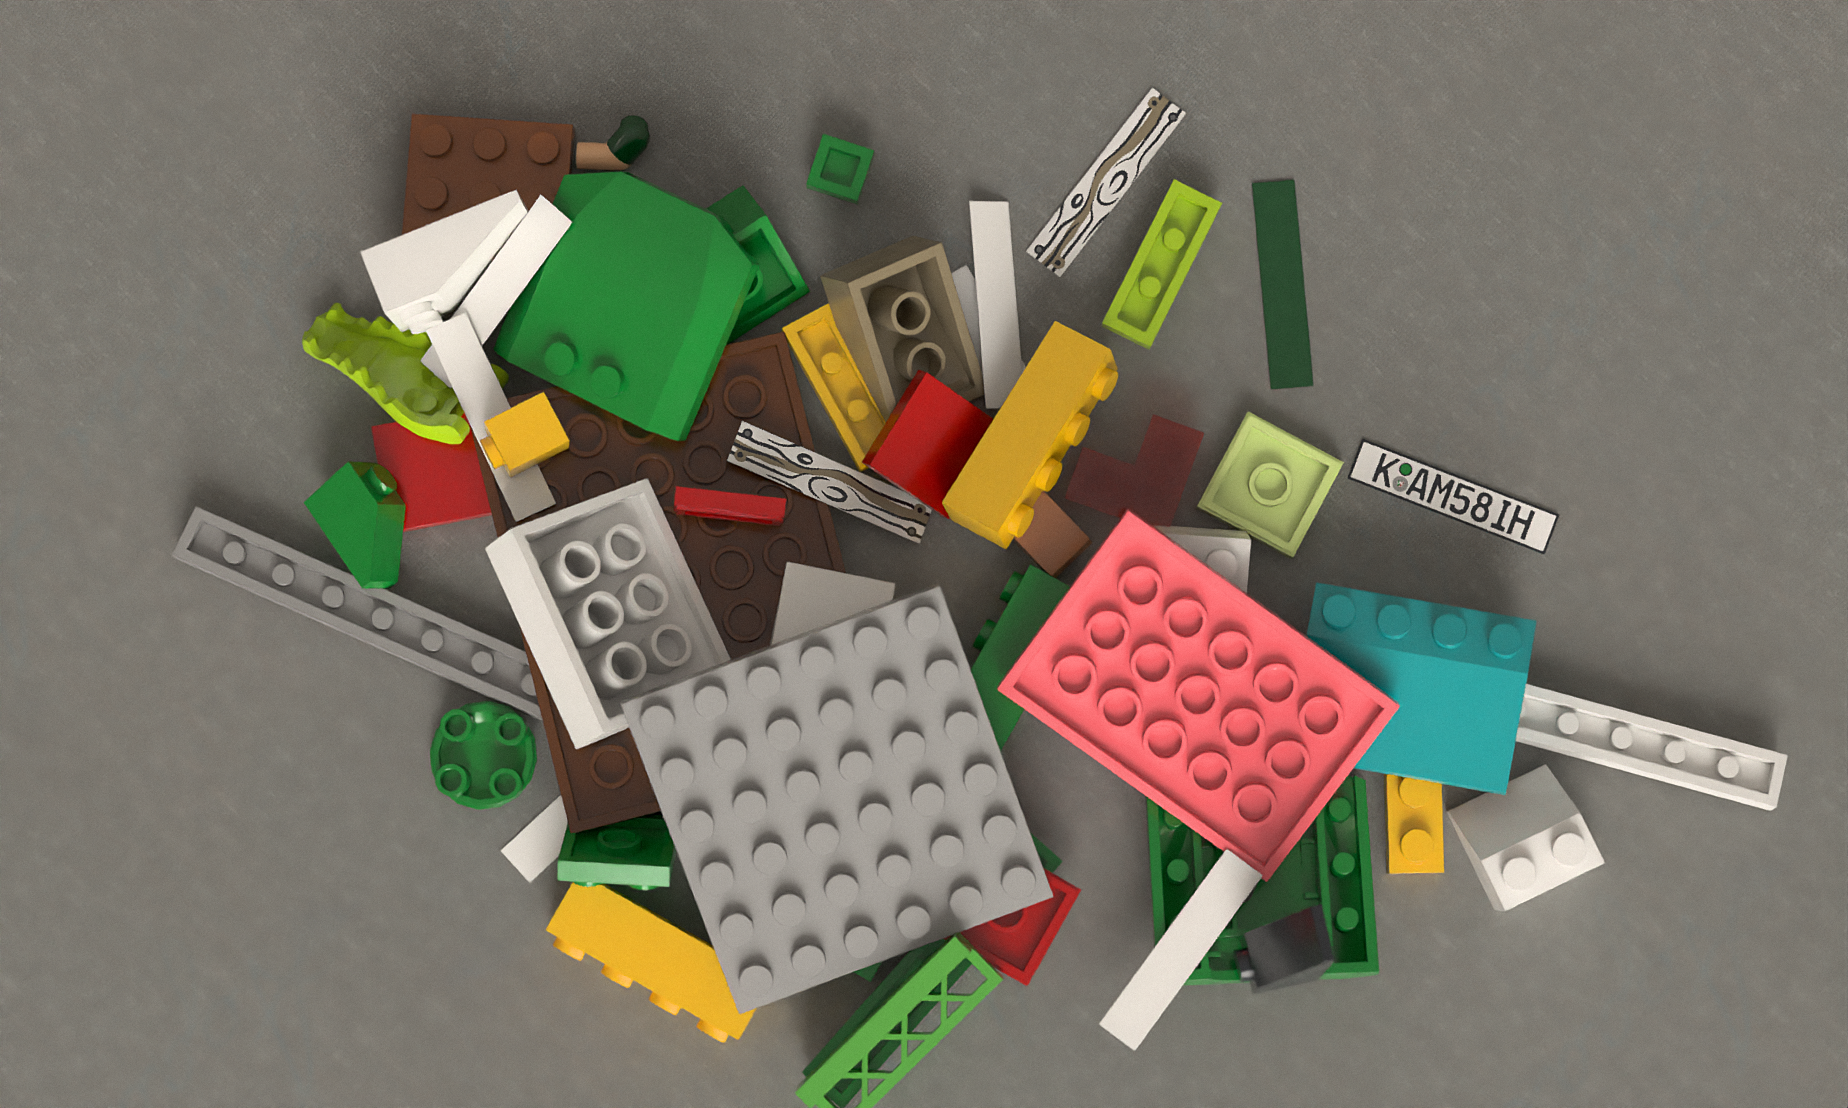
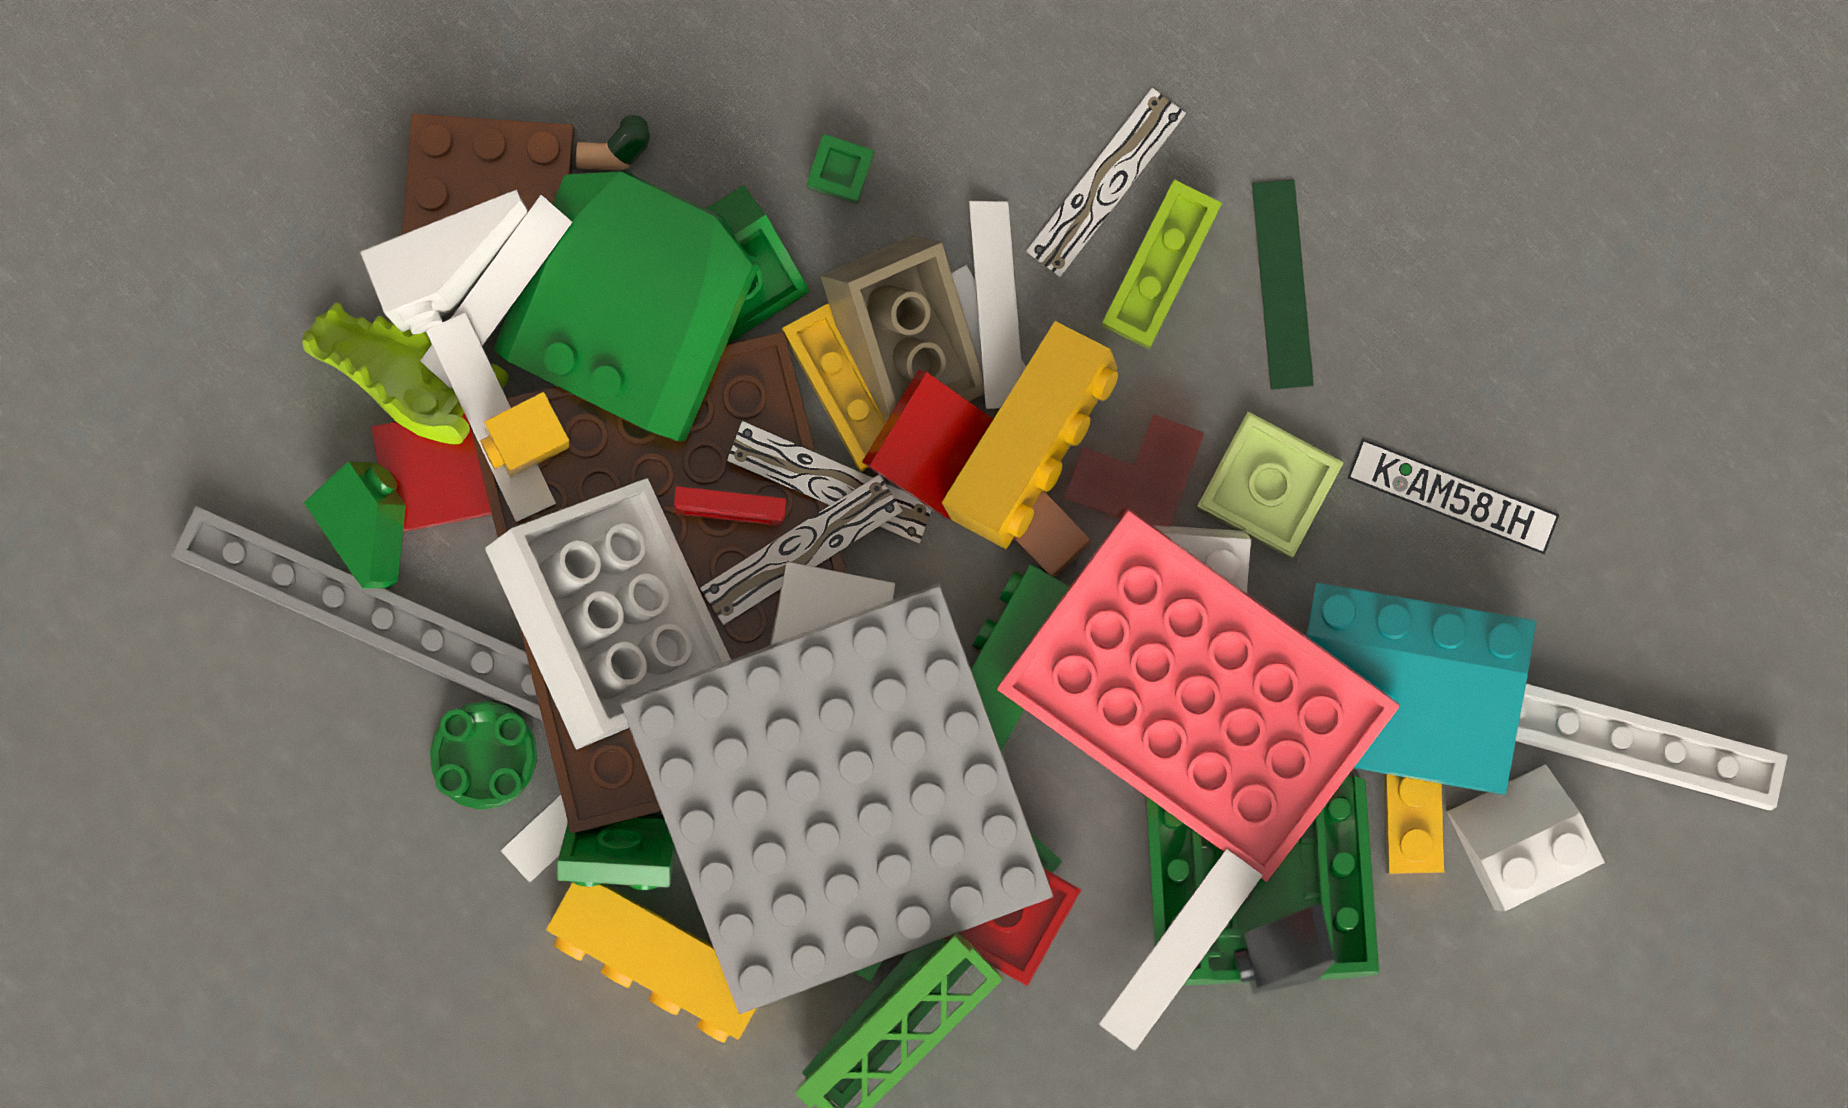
none -> sticker [700,475,902,625]

